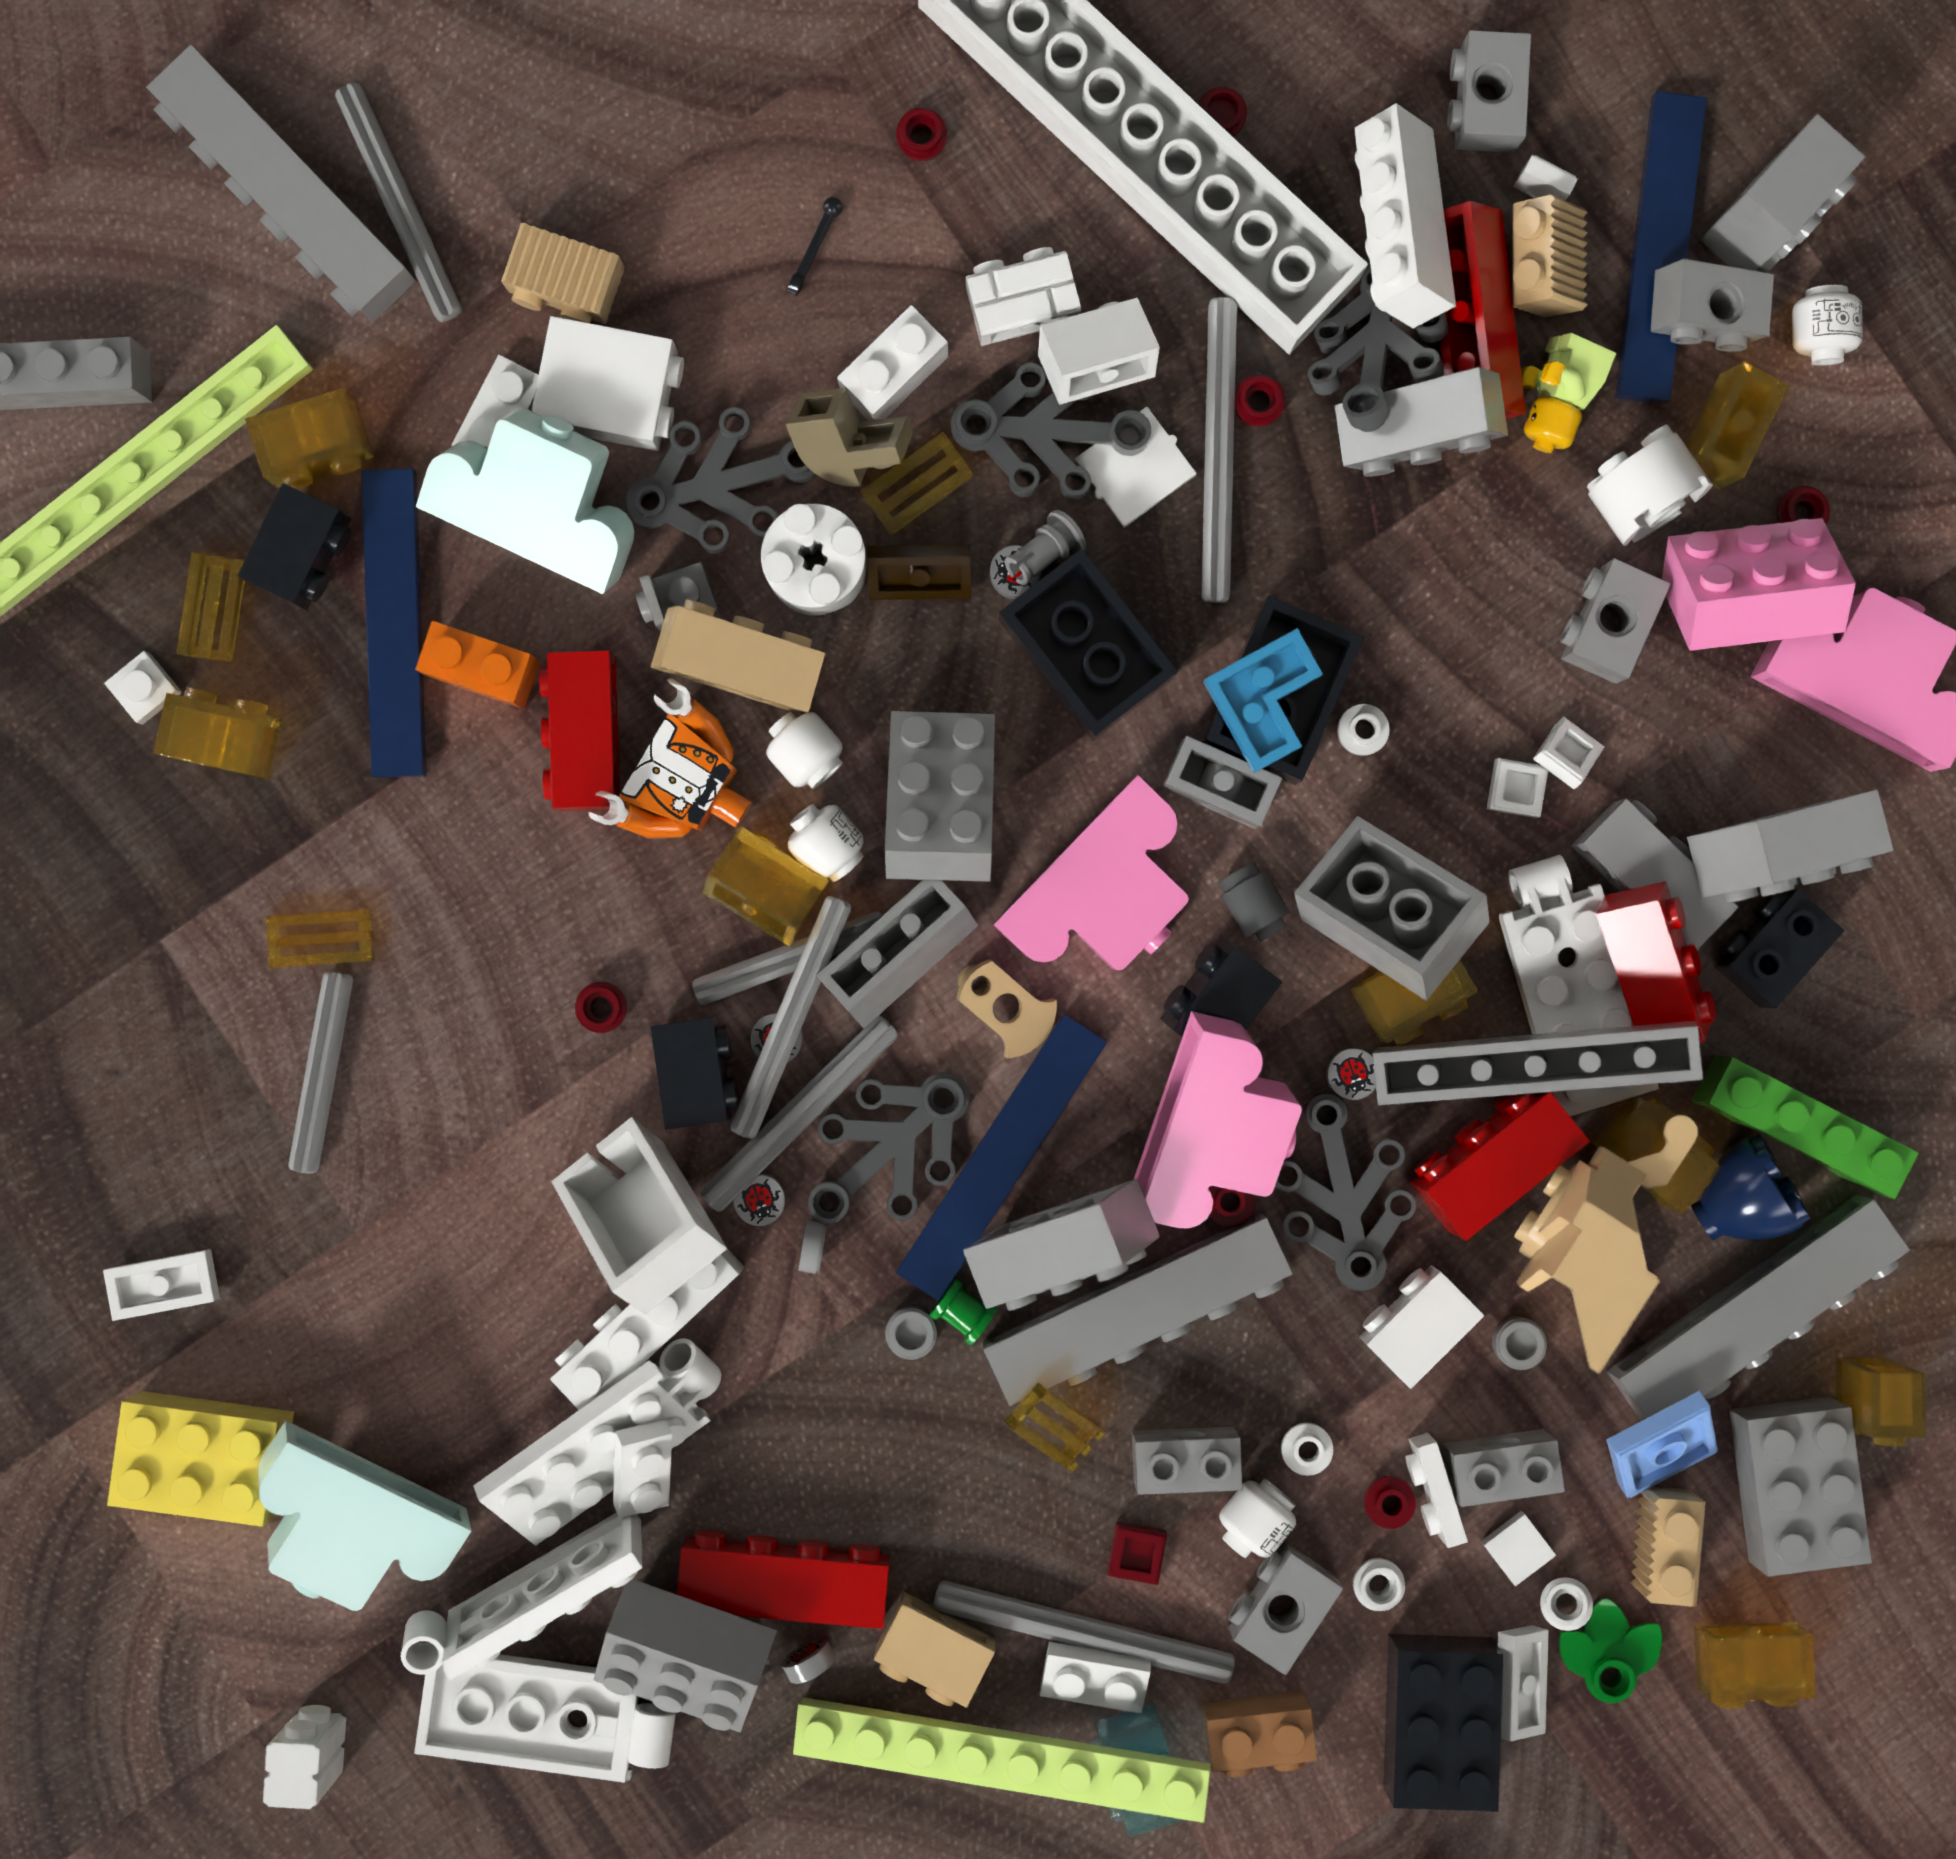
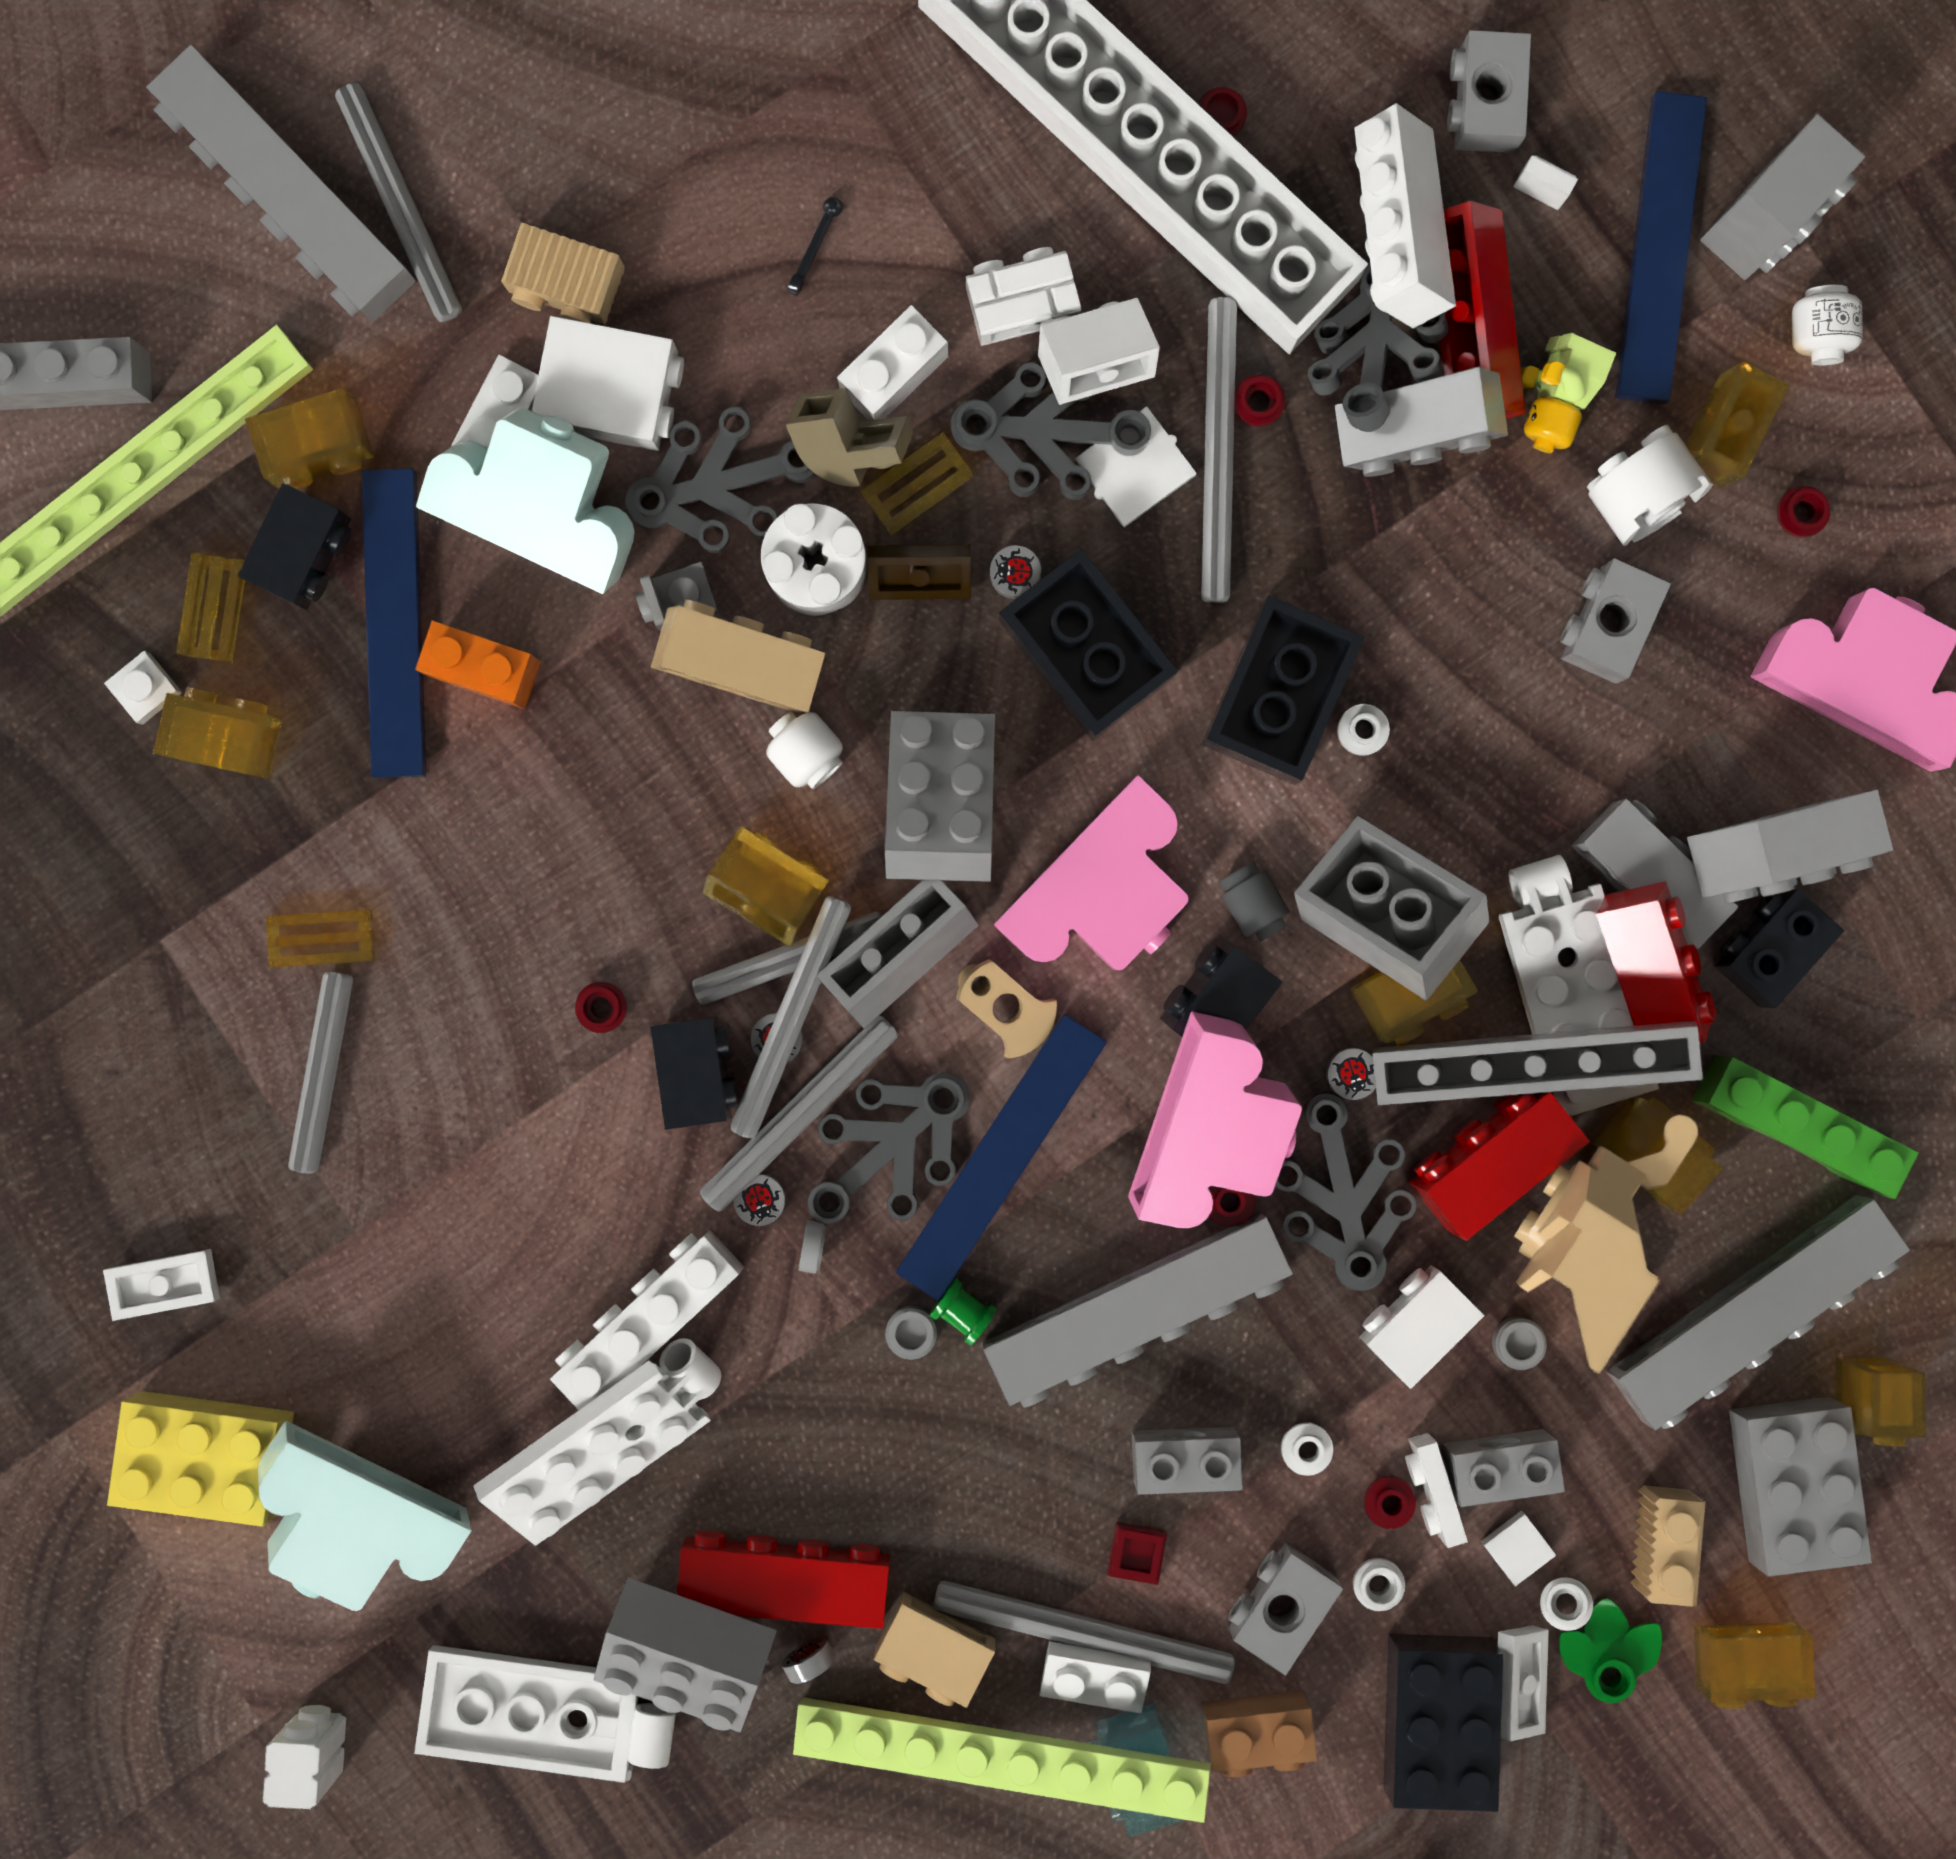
white hinge [401,1512,642,1680] -> none
red brick [539,650,621,811] -> none
white piece [551,1117,727,1315] -> none
torso [589,679,752,839] -> none
white plate [613,1419,672,1518] -> none
white head [788,804,864,882] -> none
dark red plate [896,108,947,161] -> none
light grey brick [963,1179,1160,1311] -> none
clear yellow tile [1004,1382,1106,1472] -> none
light grey pin [1005,510,1086,585] -> none
light grey brick [1161,736,1282,829] -> none
dark azure plate [1203,628,1323,773] -> none
white head [1219,1478,1296,1558] -> none
white tile [1486,758,1548,818] -> none
tan brick [1513,194,1588,317] -> none
white tile [1533,716,1605,789] -> none
light blue tile [1606,1390,1718,1498] -> none
light grey brick [1651,259,1774,352] -> none
bright pink brick [1662,518,1856,651] -> none
dark blue piece [1691,1134,1811,1241] -> none

